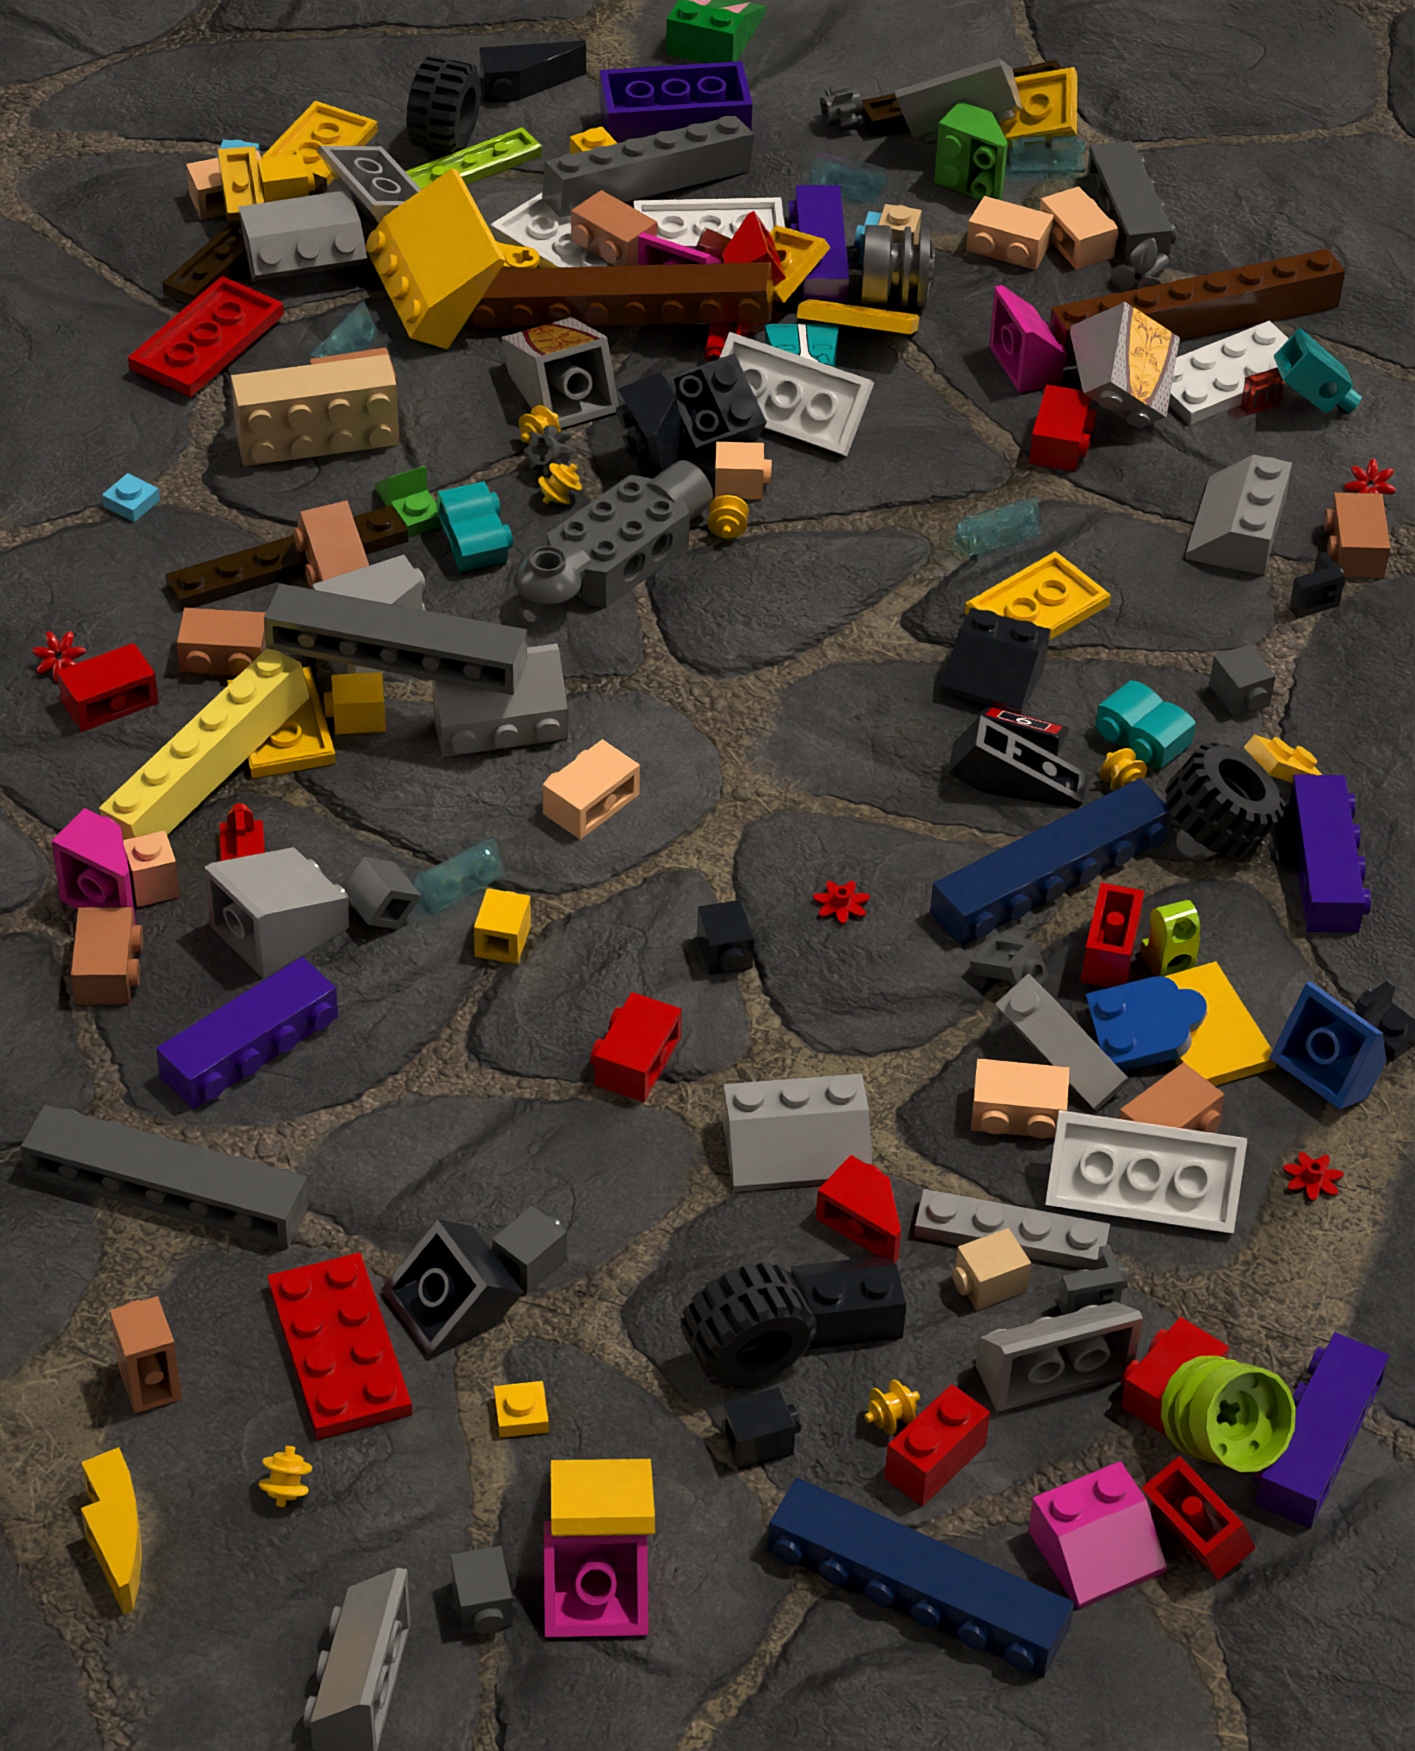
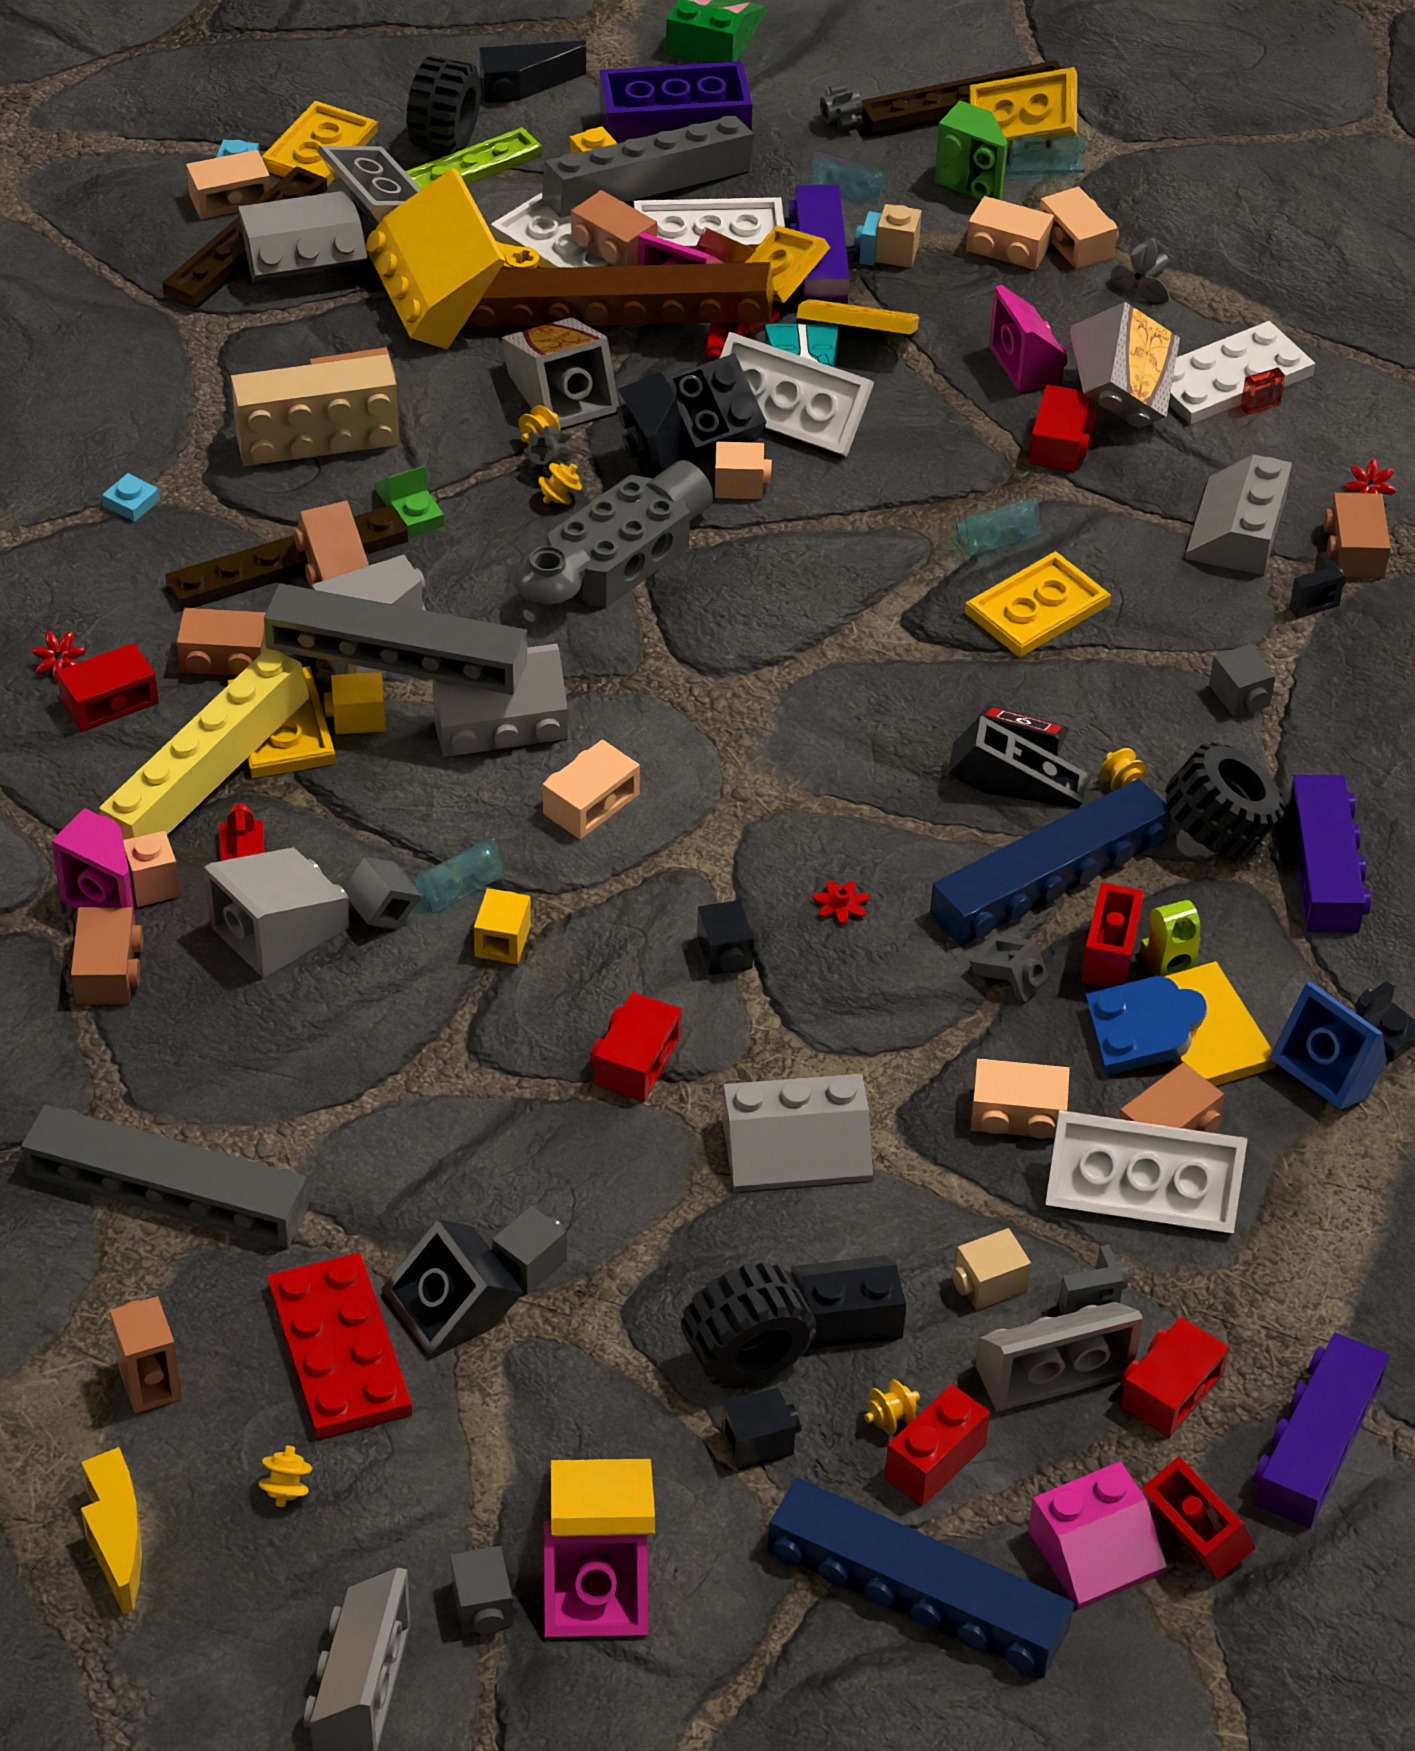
red plate [128,276,284,397] -> none
dark purple brick [156,957,338,1109] -> none
yellow plate [217,146,264,221] -> none
yellow brick [257,154,315,203] -> none
clear light blue hinge [310,302,378,359] -> none
teal brick [436,481,513,572] -> none
yellow plate [494,1381,549,1438] -> none
yellow wheel [707,495,749,539] -> none
red slope [722,211,786,286] -> none
red slope [816,1155,901,1263] -> none
flat silver wheel [861,224,935,307] -> none
light grey slope [895,58,1023,145] -> none
light grey plate [914,1189,1110,1270] -> none
black slope [941,608,1051,715] -> none
light grey slope [995,973,1130,1111] -> none
reddish brown brick [1050,249,1345,365] -> none
dark grey brick [1087,141,1176,265] -> none
teal brick [1095,680,1196,769] -> none
lime wheel [1161,1356,1296,1472] -> none
yellow plate [1244,734,1322,783] -> none
teal torso [1273,327,1362,414] -> none
red plant [1283,1152,1344,1202] -> none

